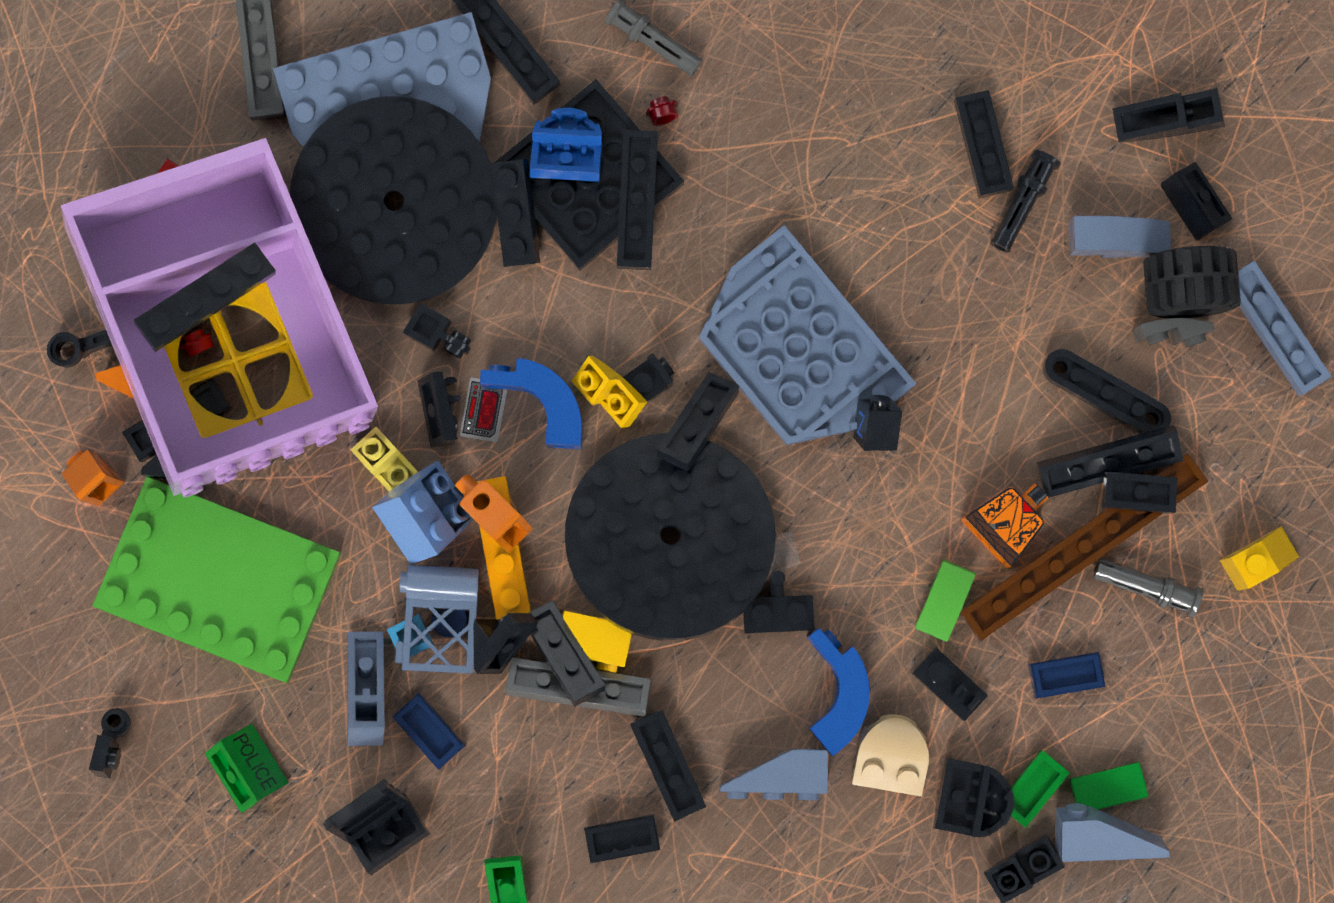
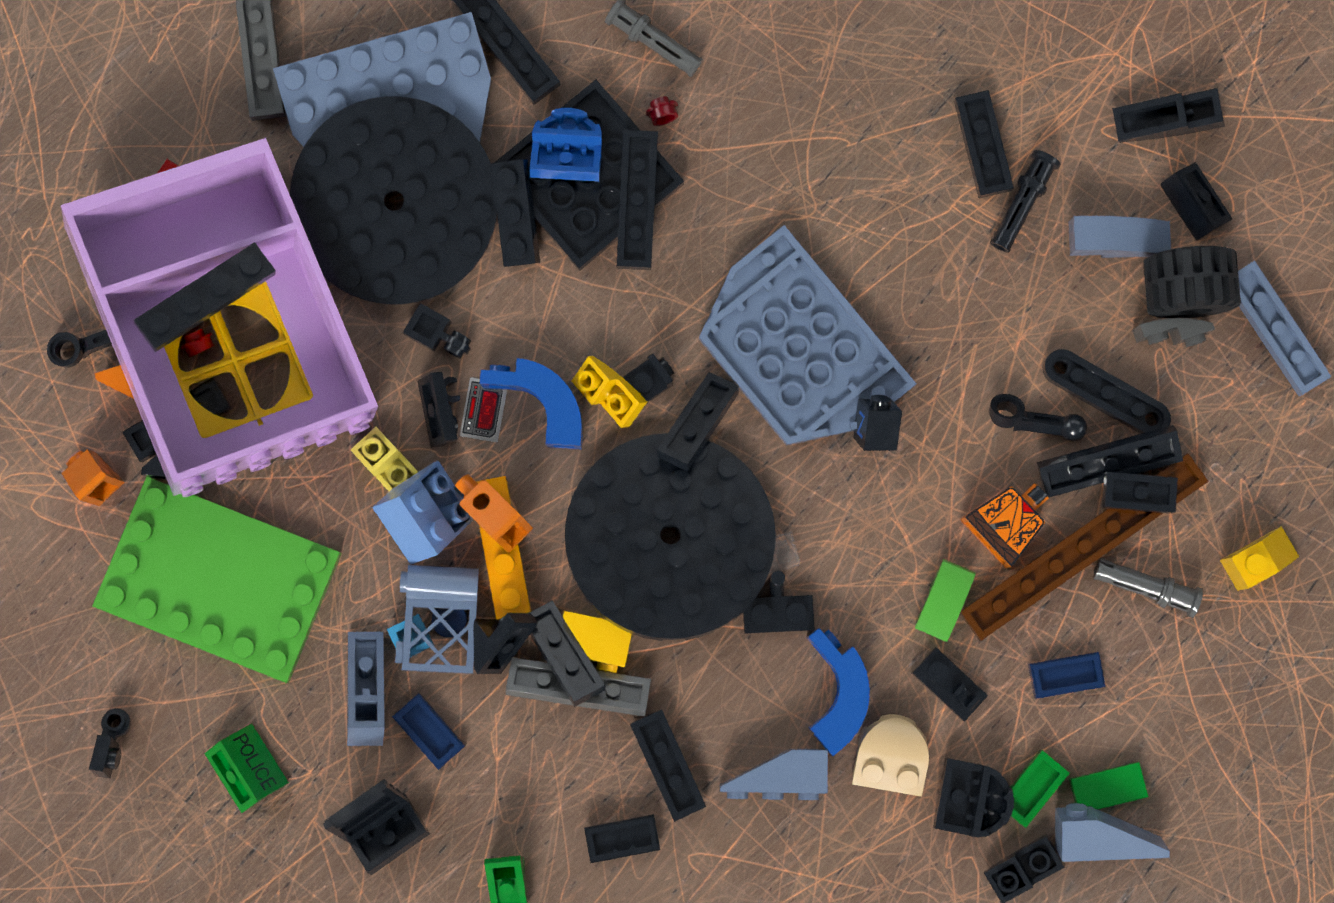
none -> black piece [989,394,1087,441]

